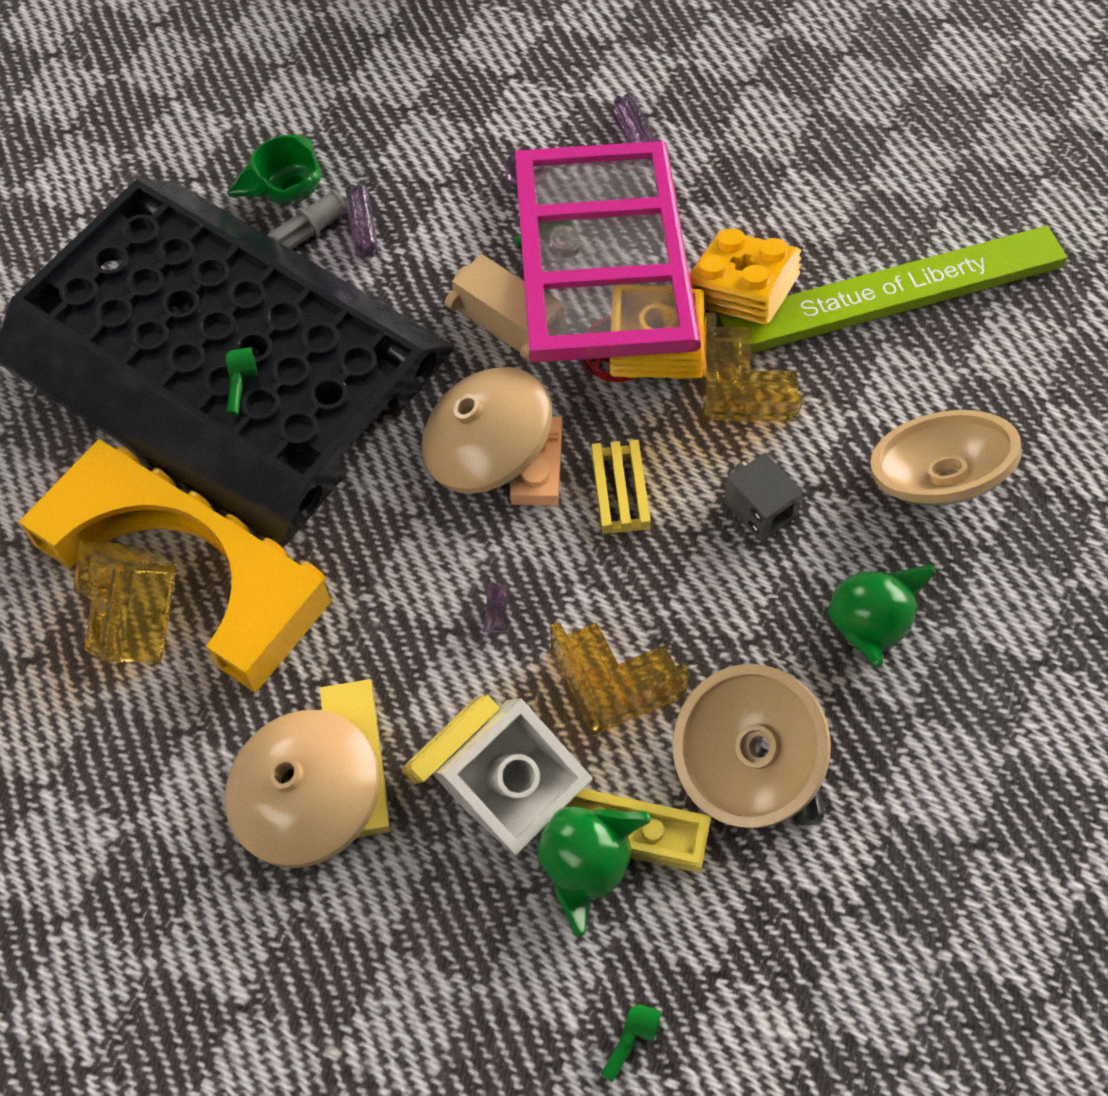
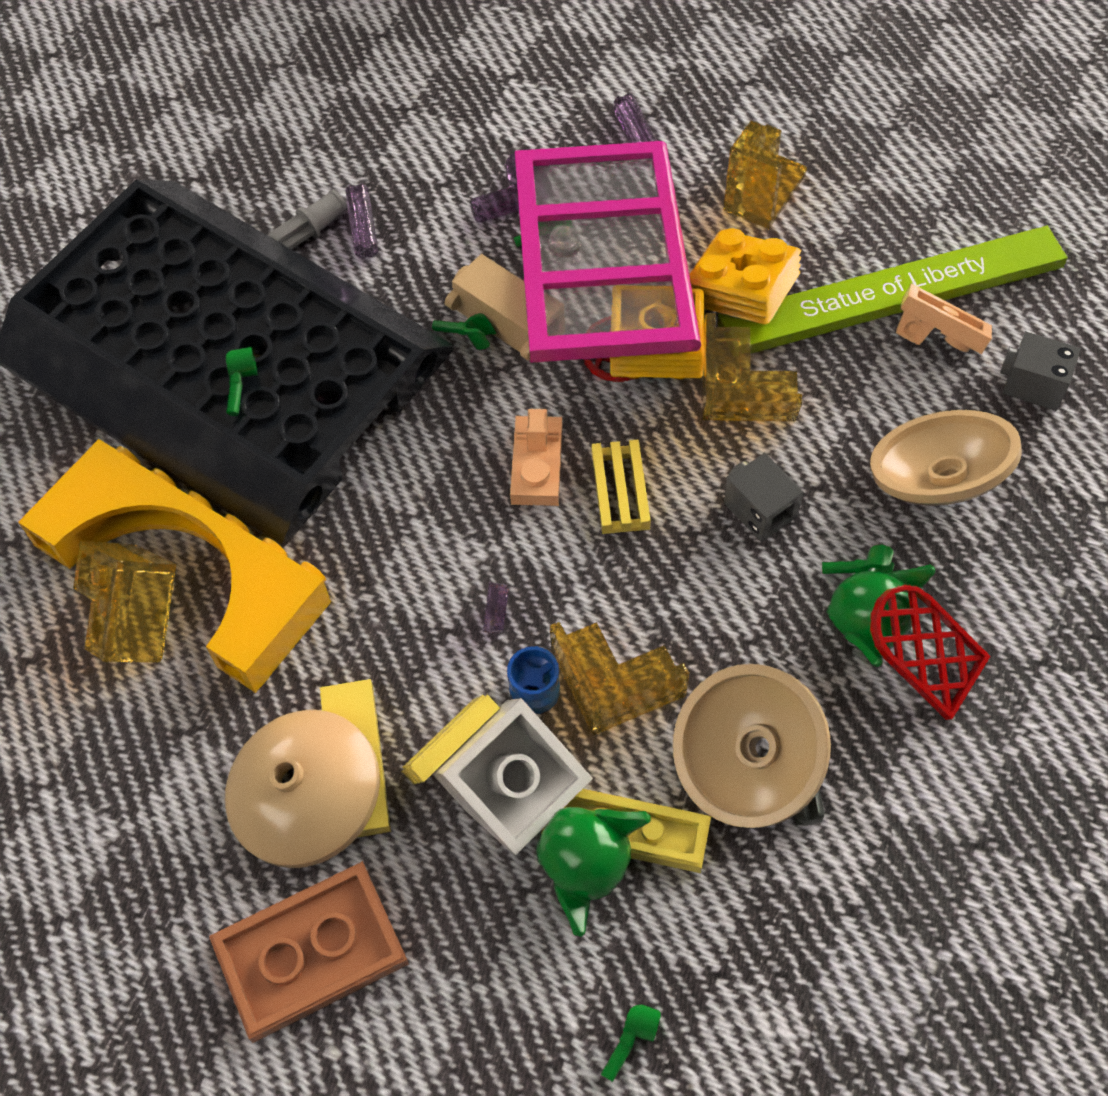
green piece [227,134,322,206] -> none
tan dish [421,367,552,494] -> none
none -> nougat tile [209,861,409,1043]
none -> green hand [432,313,497,350]
none -> clear purple axle [470,176,553,223]
none -> blue wheel [507,646,560,714]
none -> clear yellow panel [723,120,807,229]
none -> green hand [822,545,895,574]
none -> red window [870,585,991,720]
none -> light nougat hinge [896,283,992,354]
none -> dark grey brick [1000,331,1081,411]

